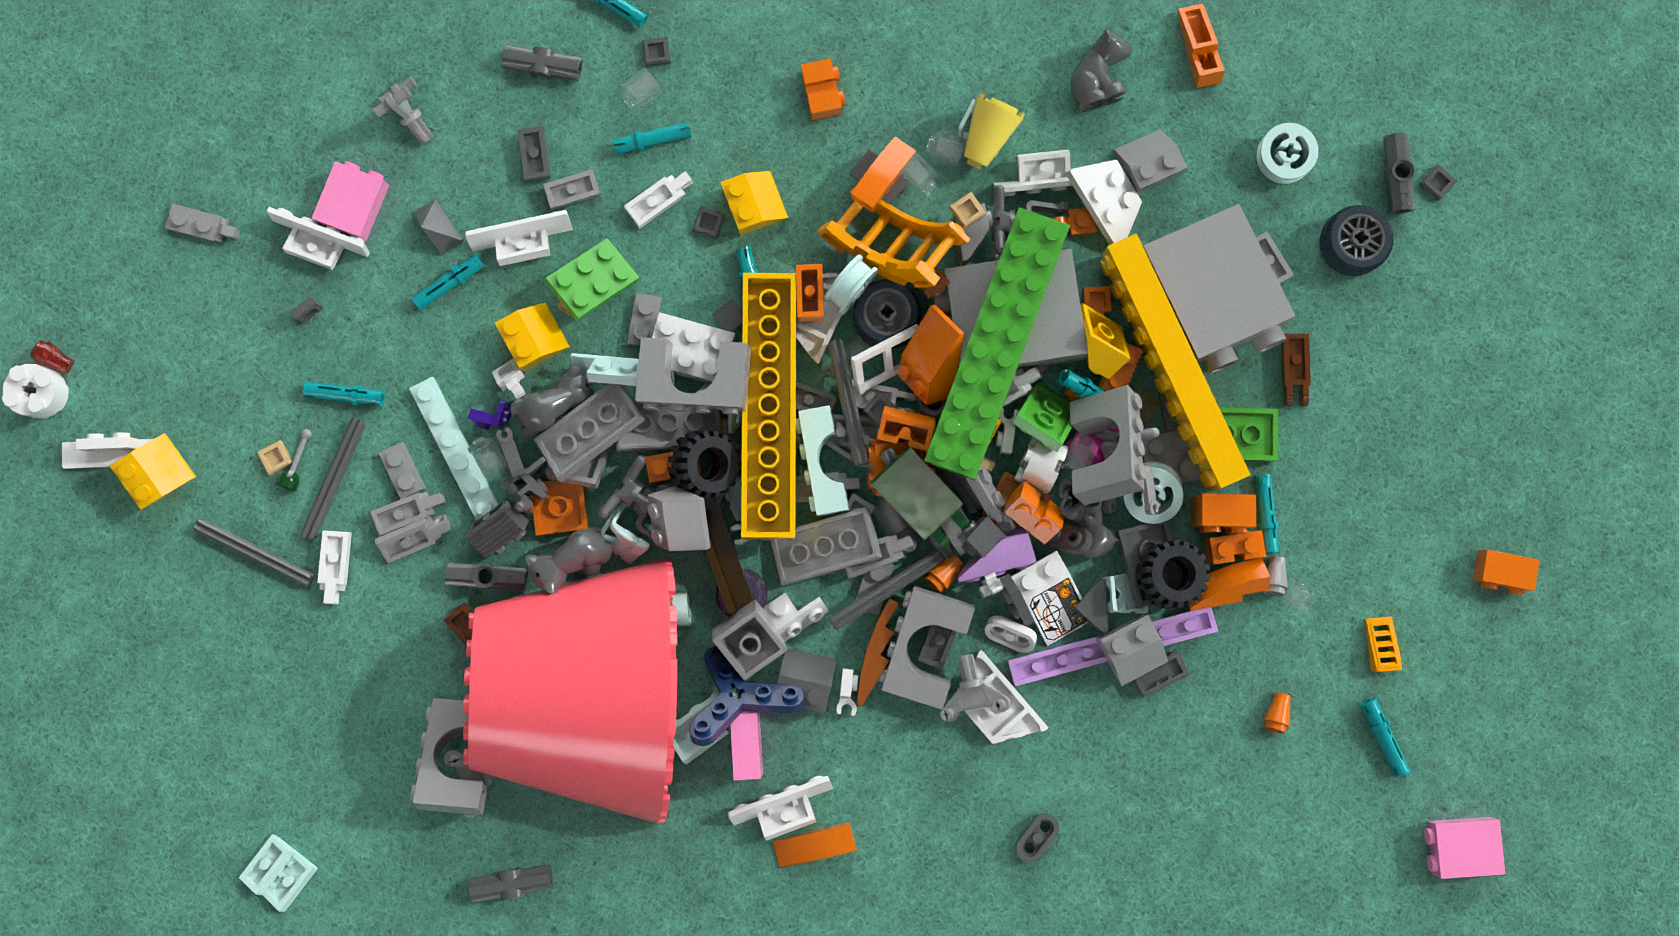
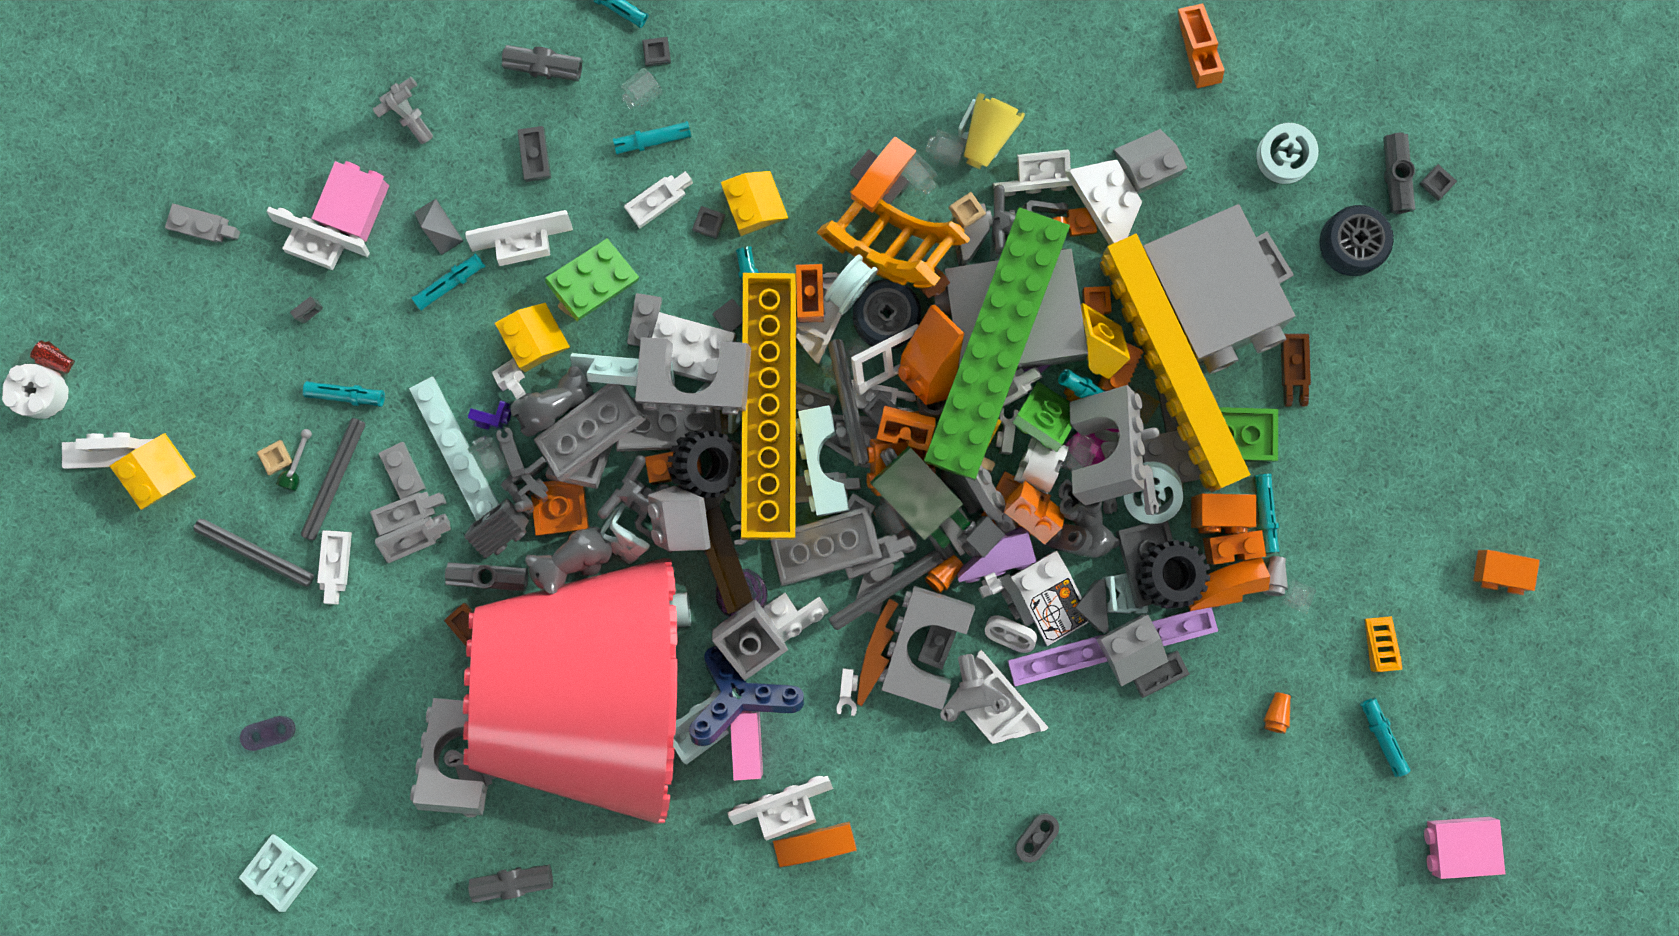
light grey plate [543,169,601,211] -> none
dark grey slope [777,648,837,713] -> none
orange brick [801,58,846,121] -> none
dark grey animal [1071,29,1132,112] -> none
none -> plate [240,716,296,751]

